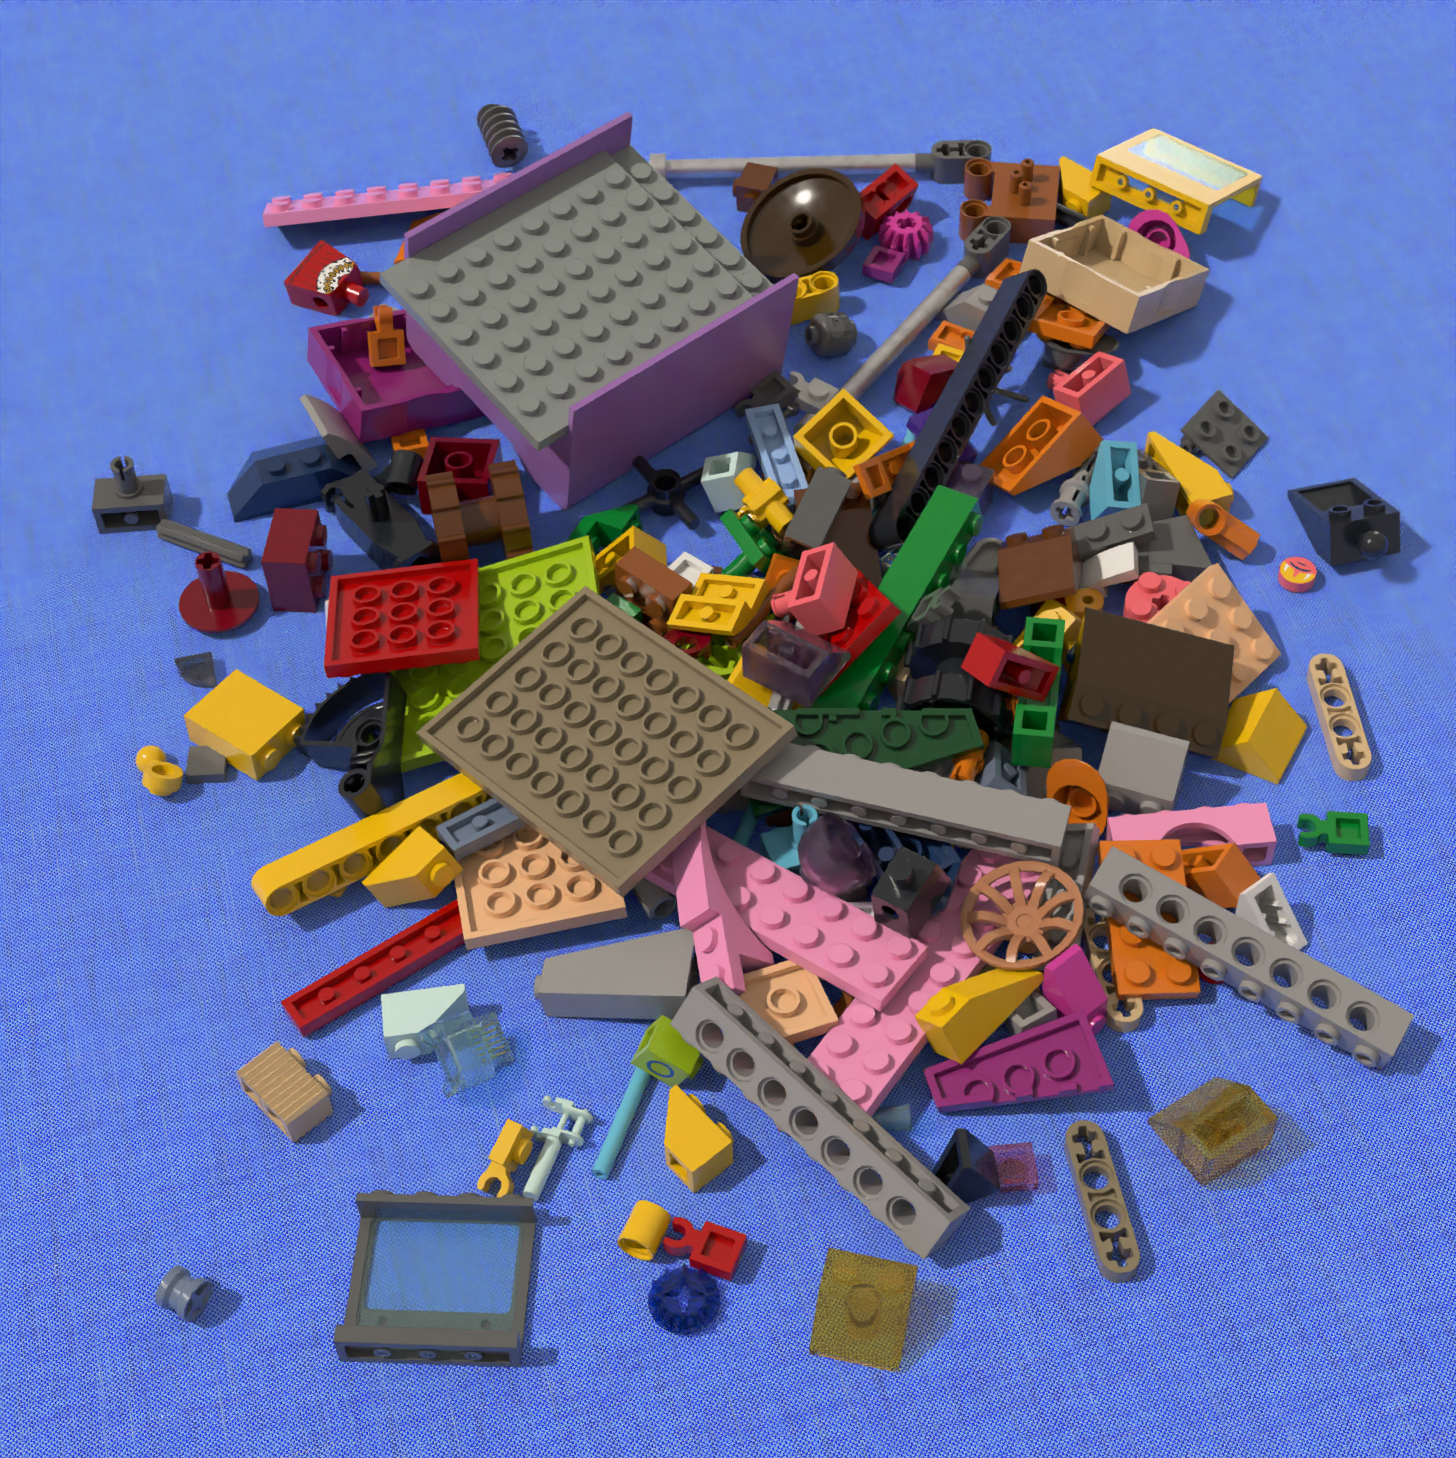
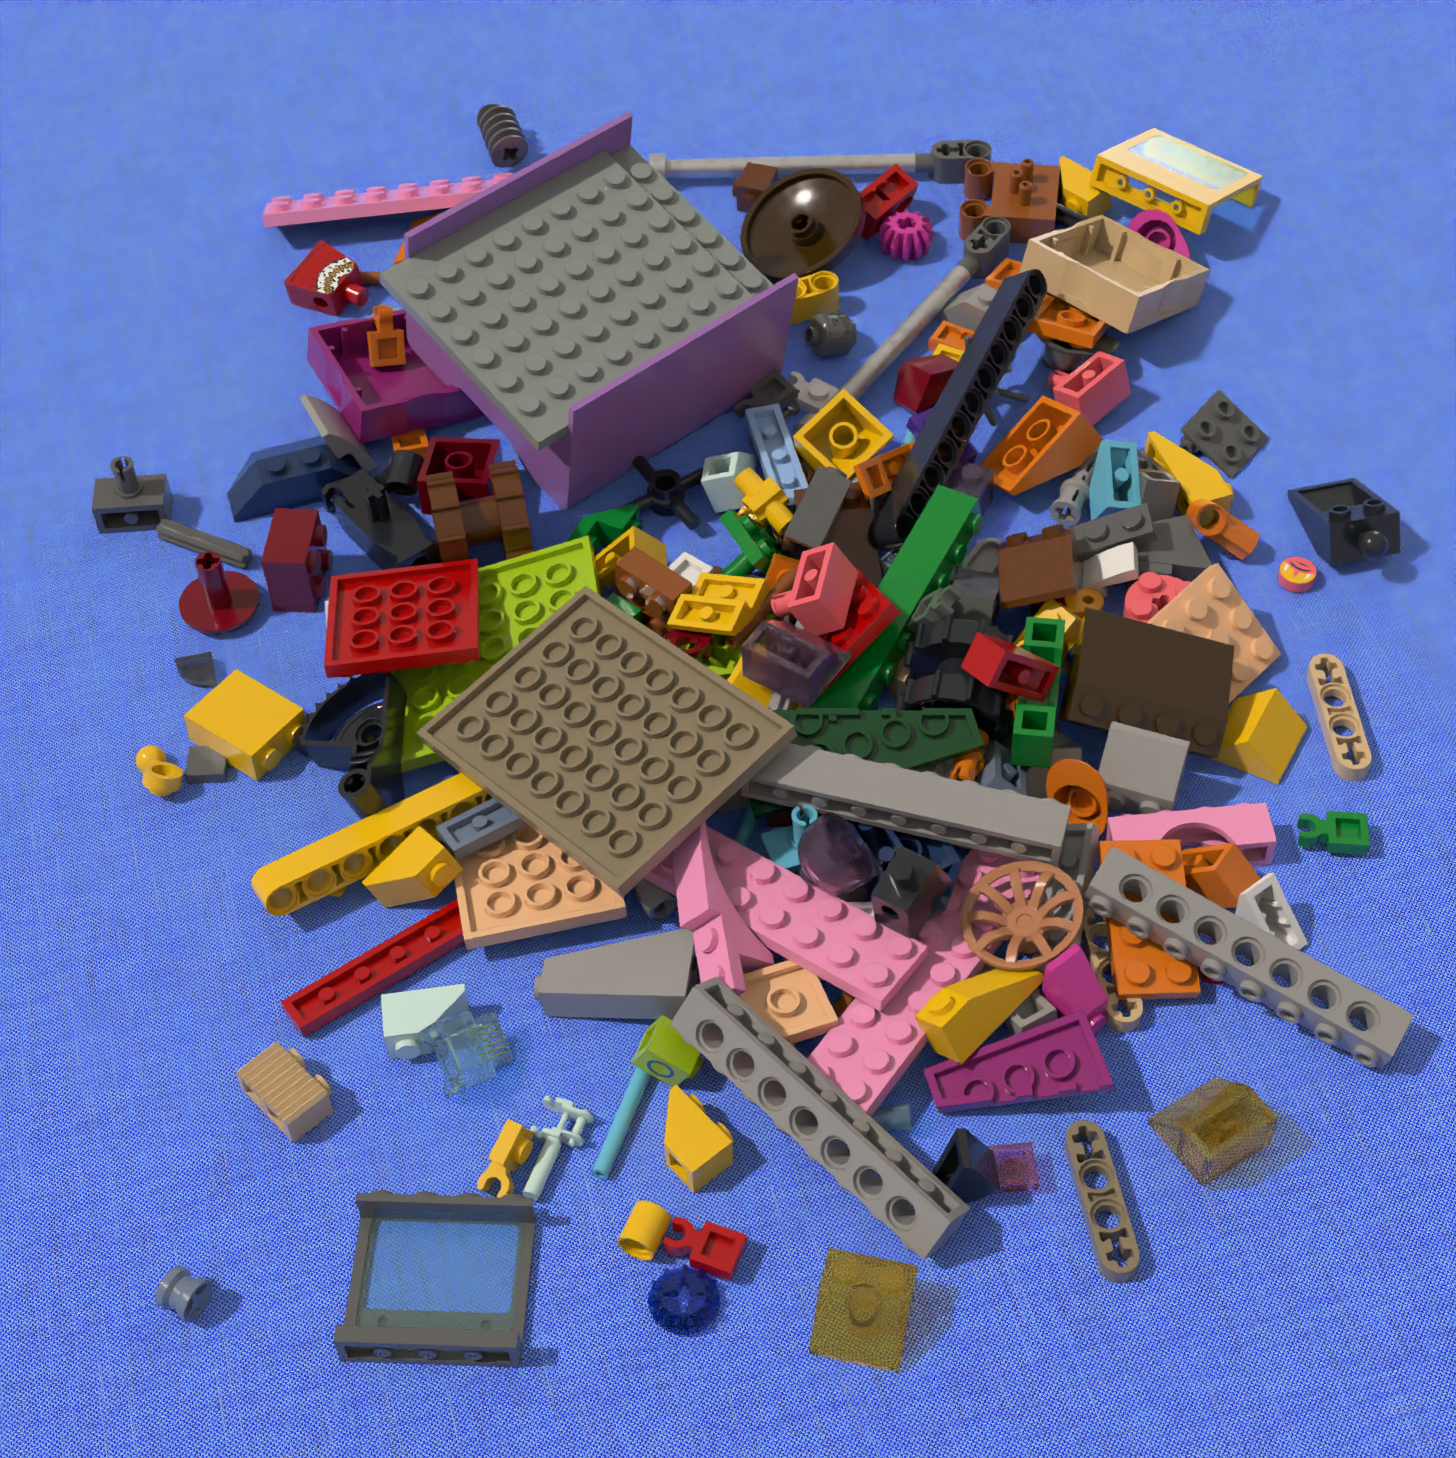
magenta plate [862,245,905,283] -> none

